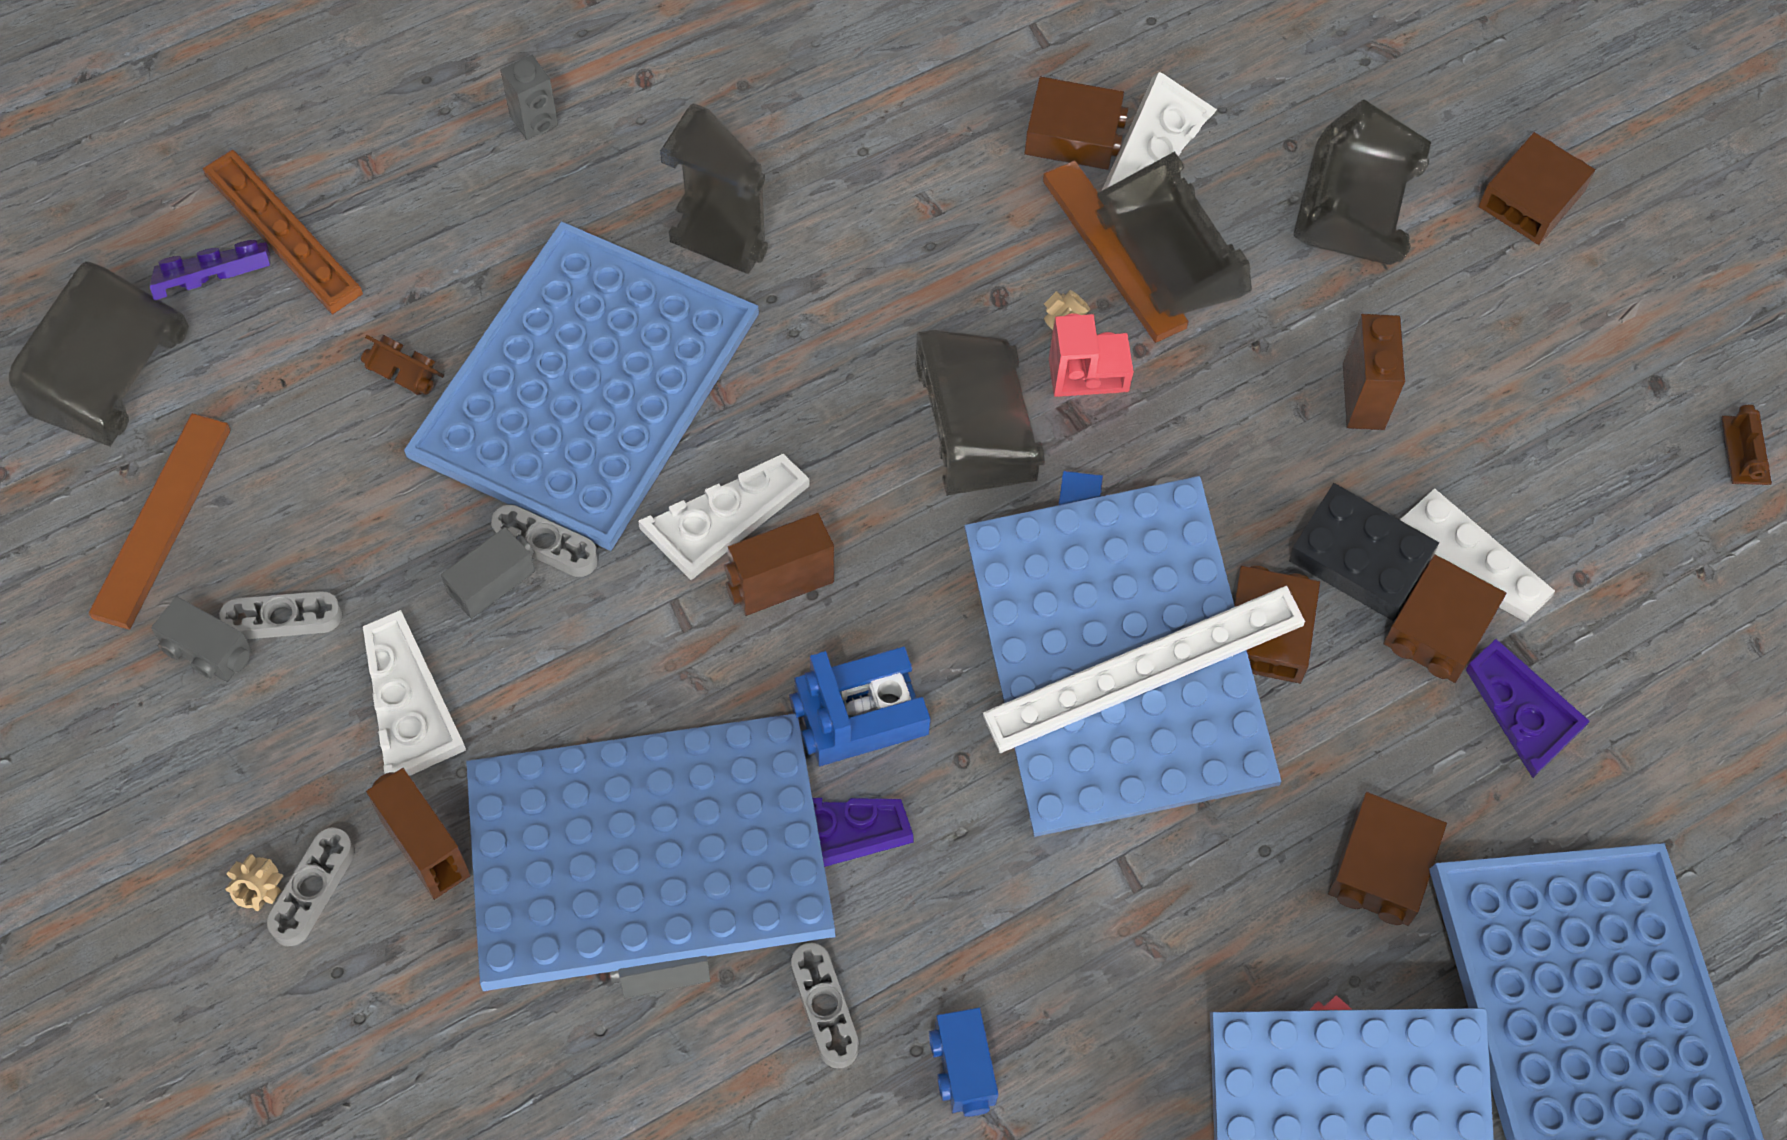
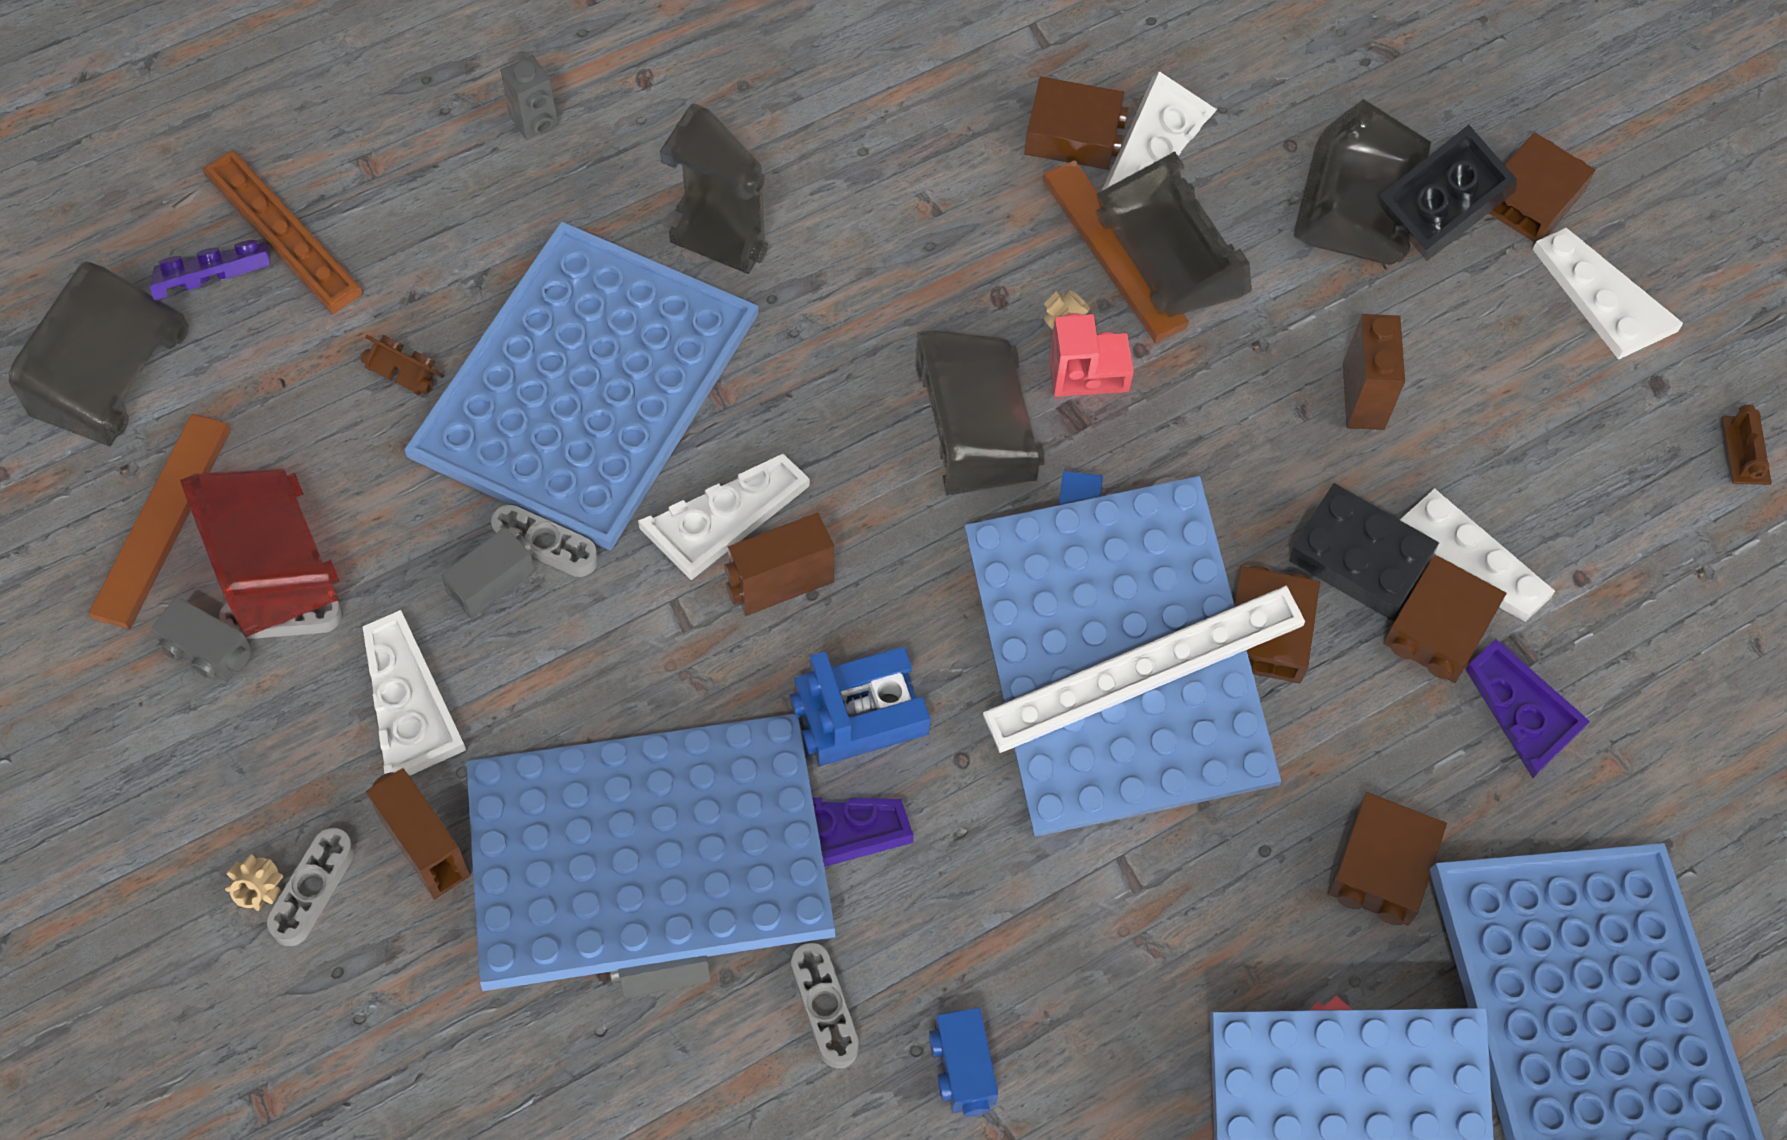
none -> clear red windscreen [180,468,340,637]
none -> black brick [1379,125,1517,261]
none -> white wing [1532,228,1683,359]

